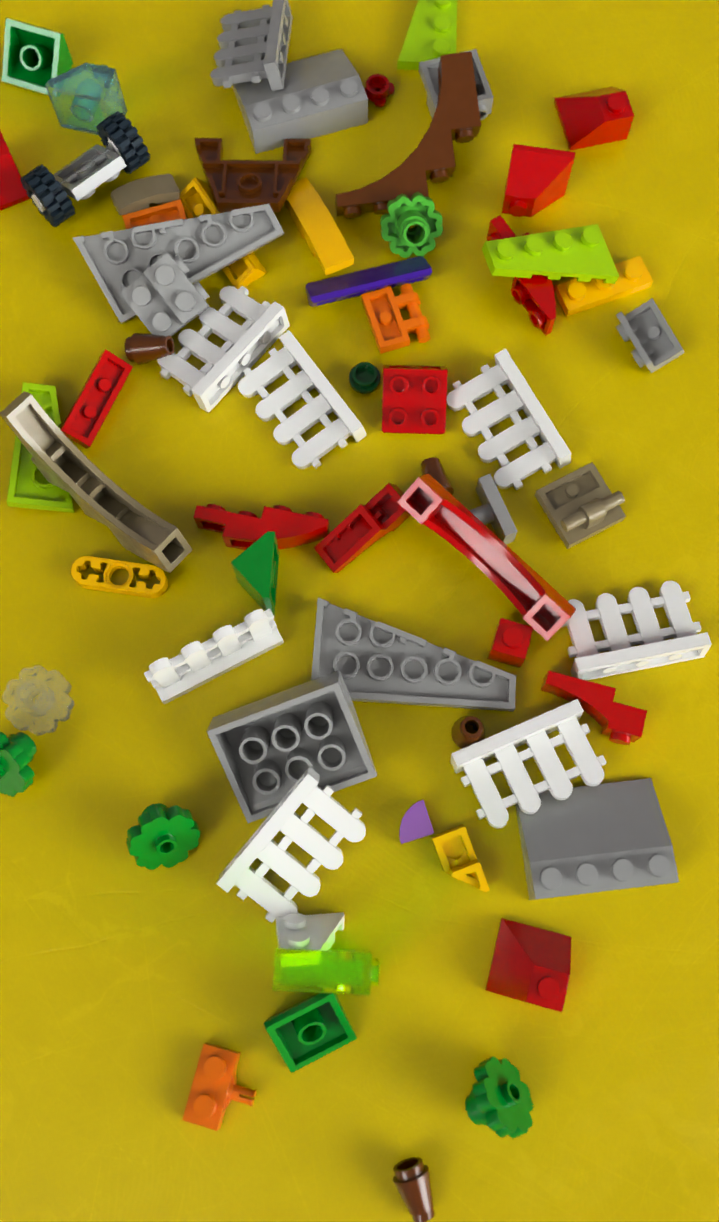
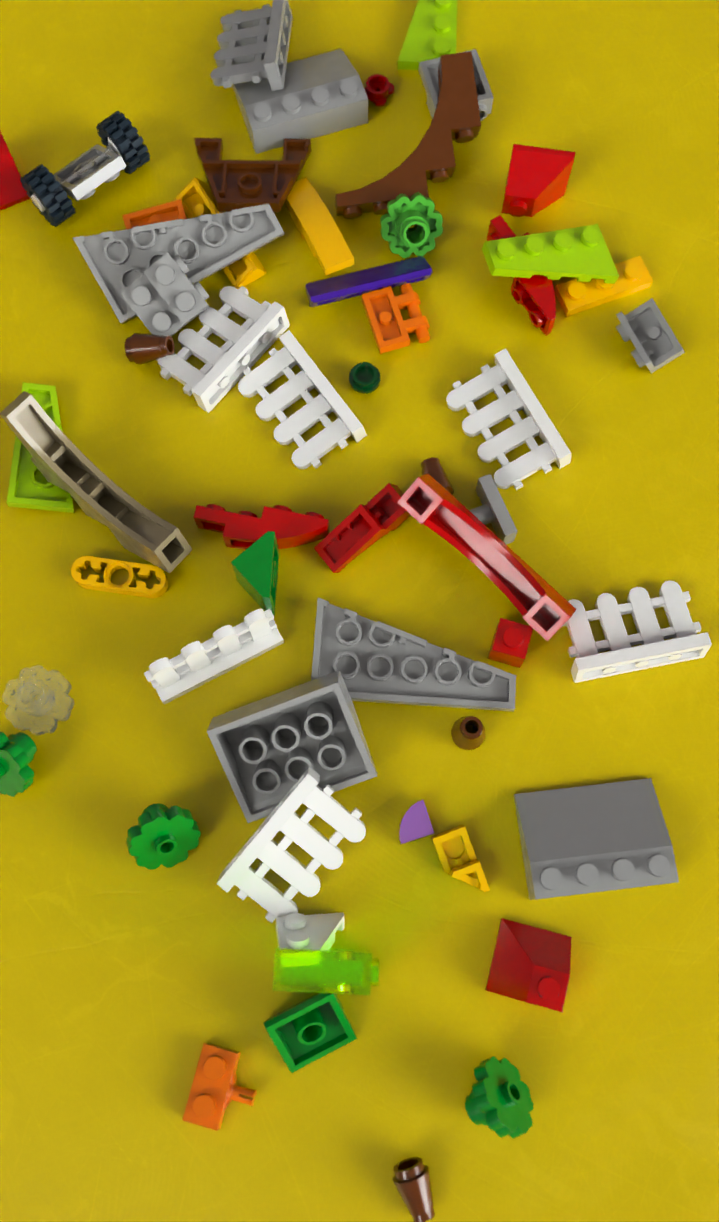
green slope [2,18,73,97] -> none
clear light blue slope [46,62,127,135] -> none
red plate [60,349,133,449] -> none
dark tan slope [111,174,180,215] -> none
red bracket [382,365,448,434] -> none
white fence [450,699,607,829] -> none
dark tan plate [535,462,626,549] -> none
red slope [541,671,647,745] -> none
red slope [554,87,634,151] -> none

